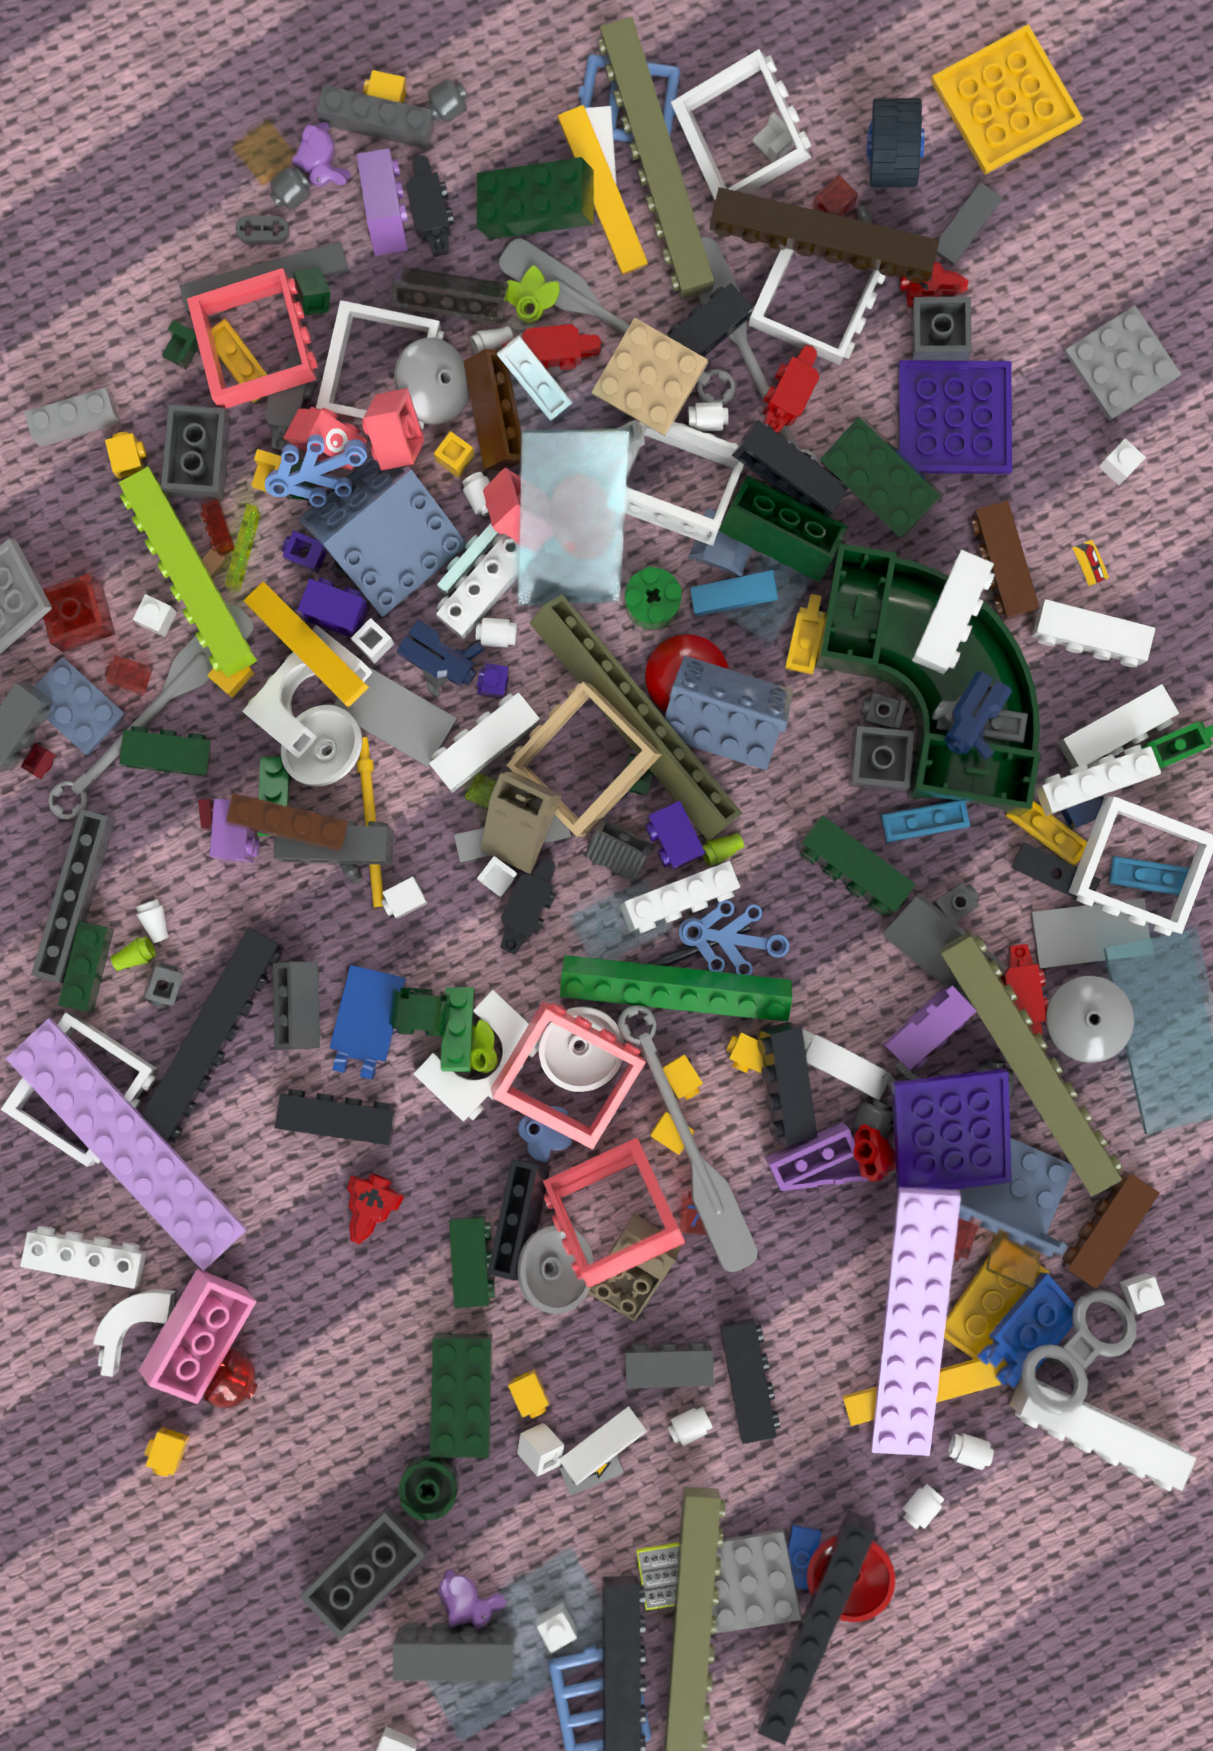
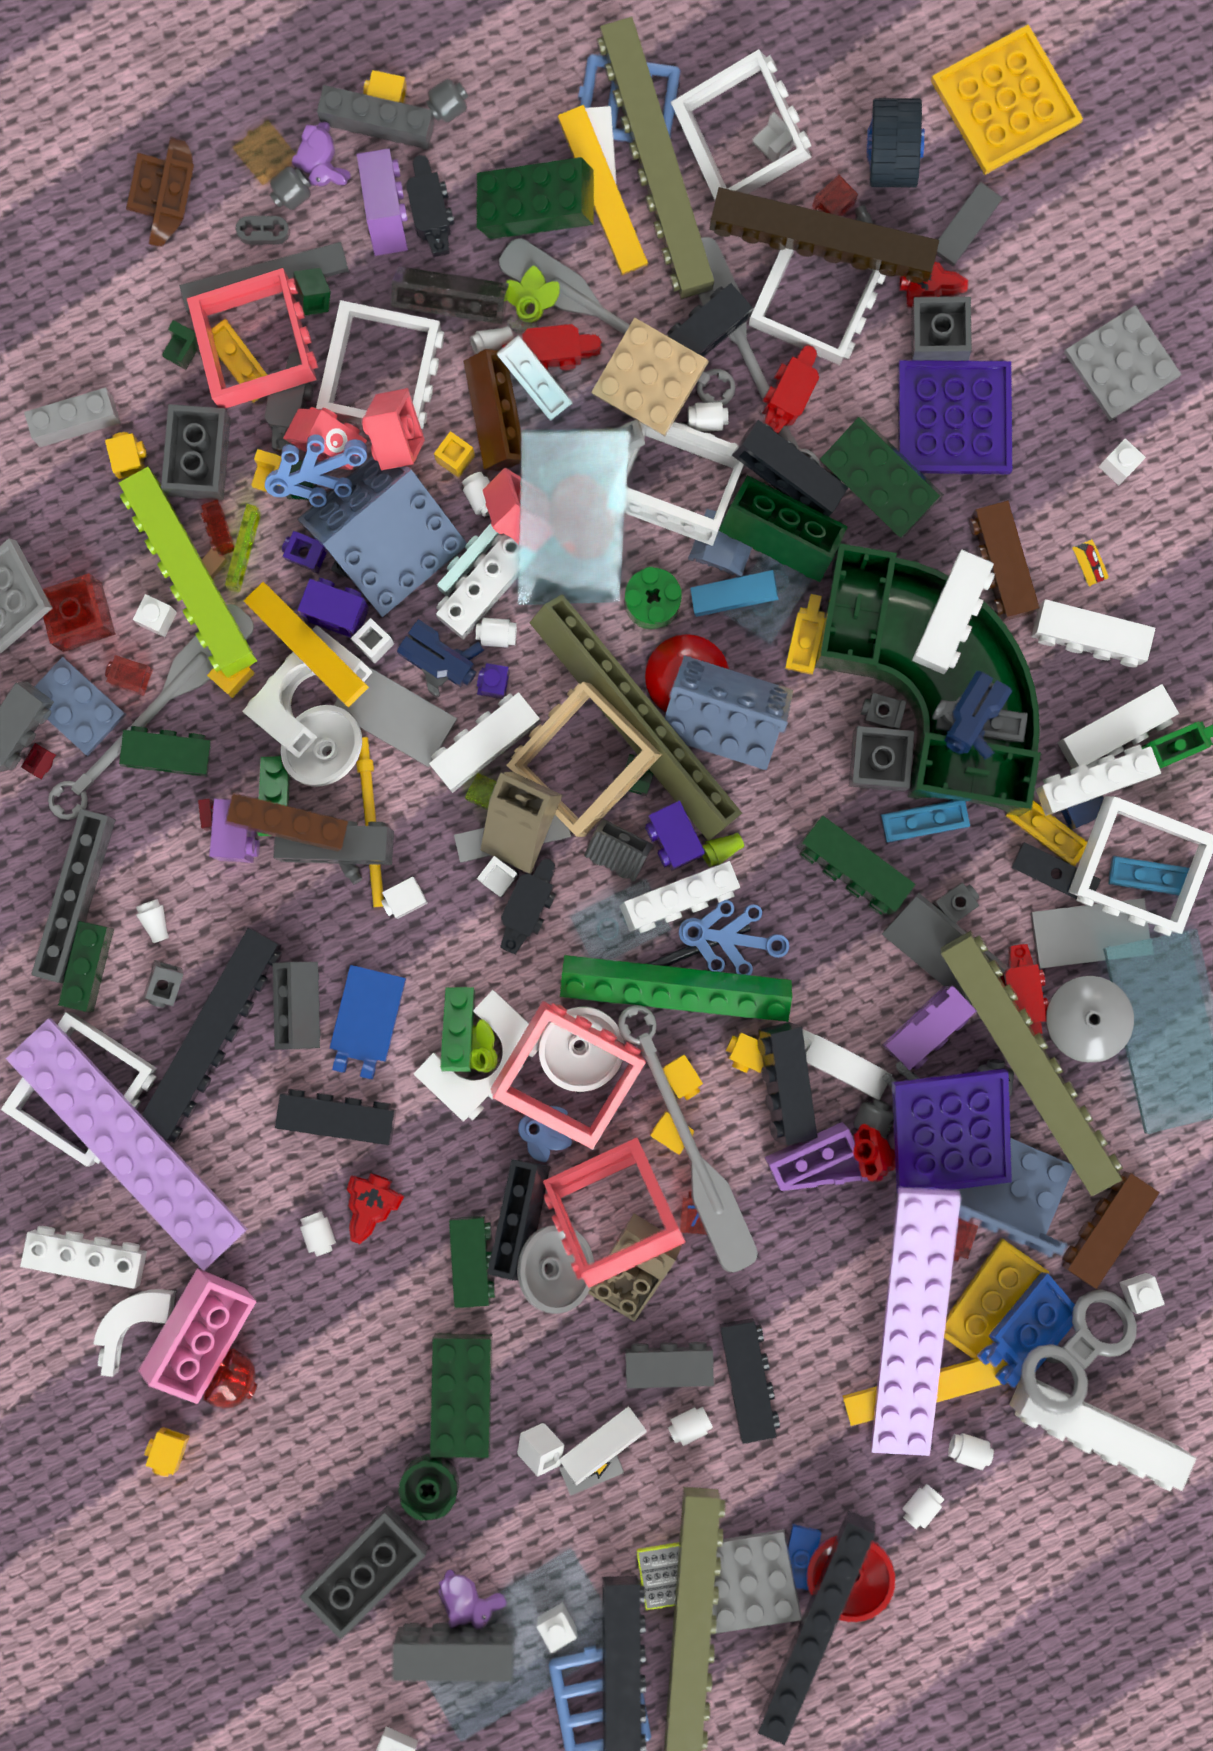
lime cone [111,937,156,971] -> none
dark green brick [389,987,450,1036] -> none
light grey dish [394,338,469,425] -> none
yellow brick [508,1369,549,1418] -> none
clear yellow piece [986,1228,1041,1289] -> none
none -> reddish brown plate [126,136,194,247]
none -> white brick [300,1211,336,1257]

